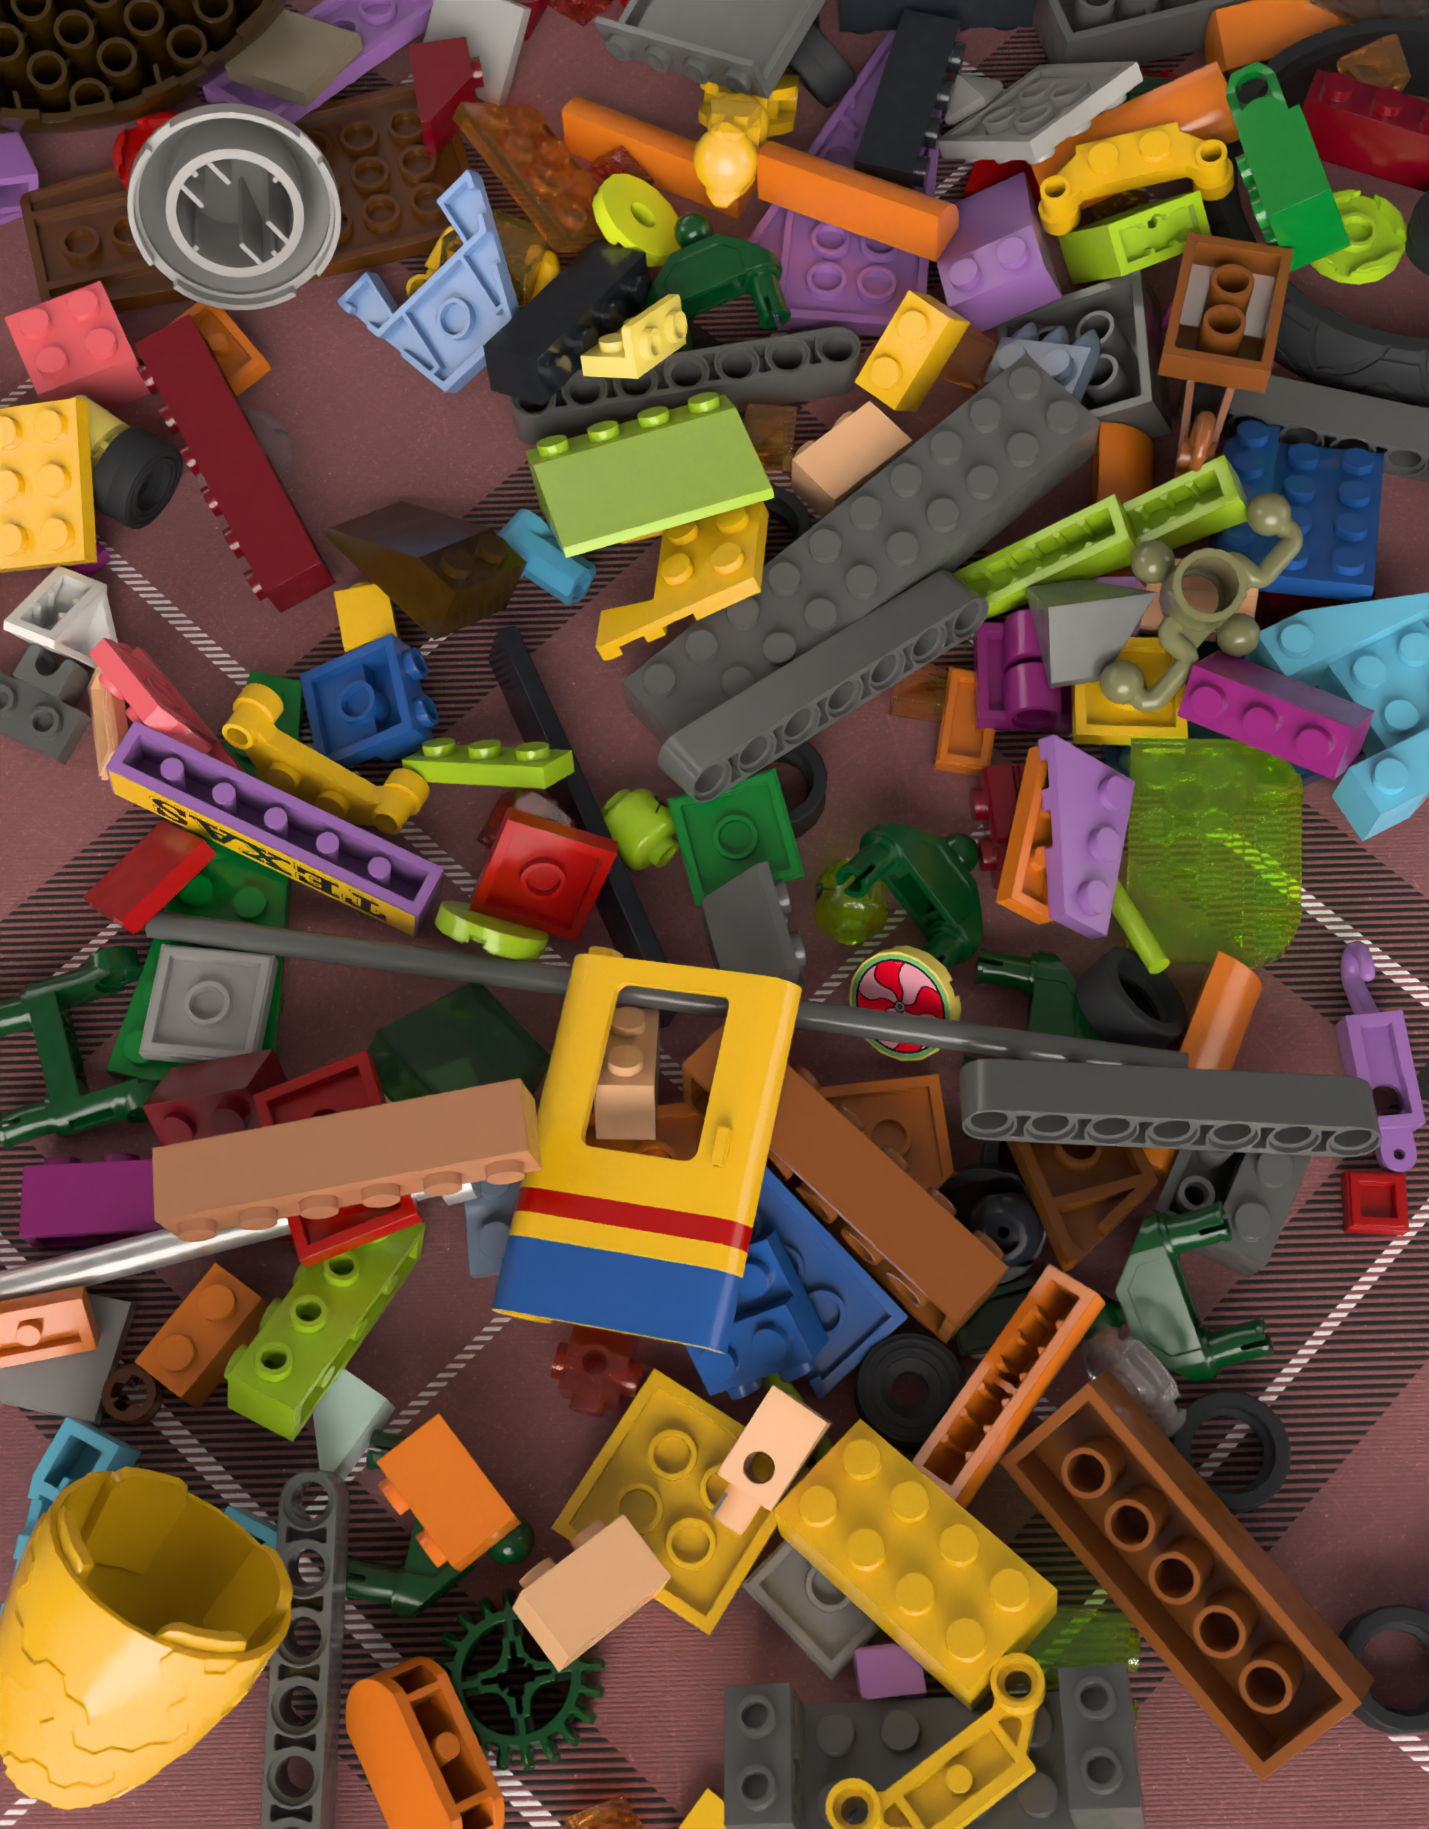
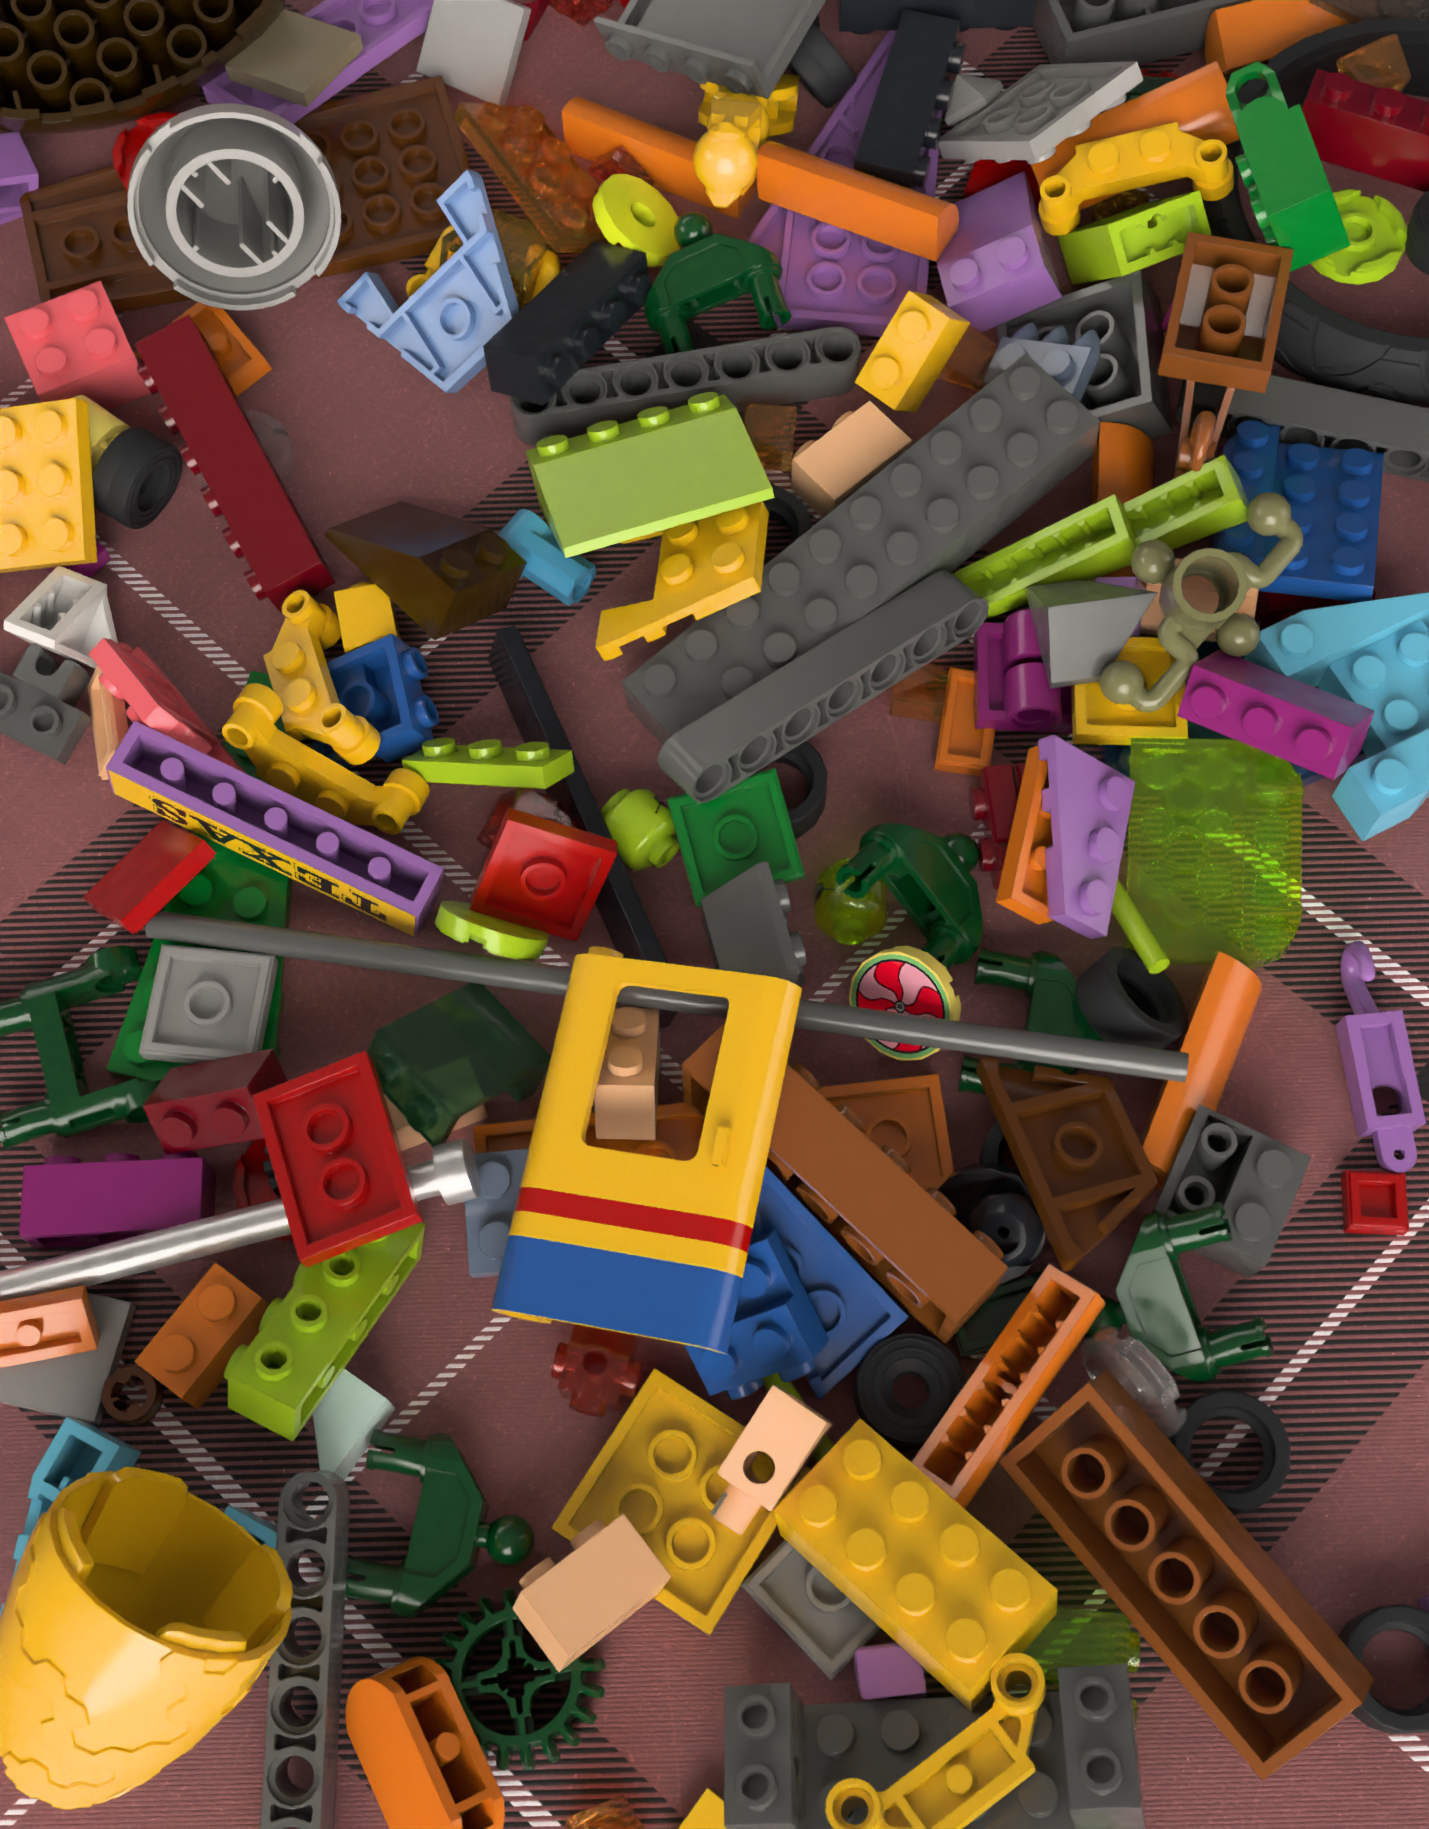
nougat brick [152,1078,542,1242] -> none
orange brick [376,1413,521,1572] -> none
dark red slope [408,37,484,156] -> none
light yellow bracket [580,294,688,379] -> none
dark grey beam [959,1058,1382,1157] -> none
none -> yellow plate [263,590,381,765]

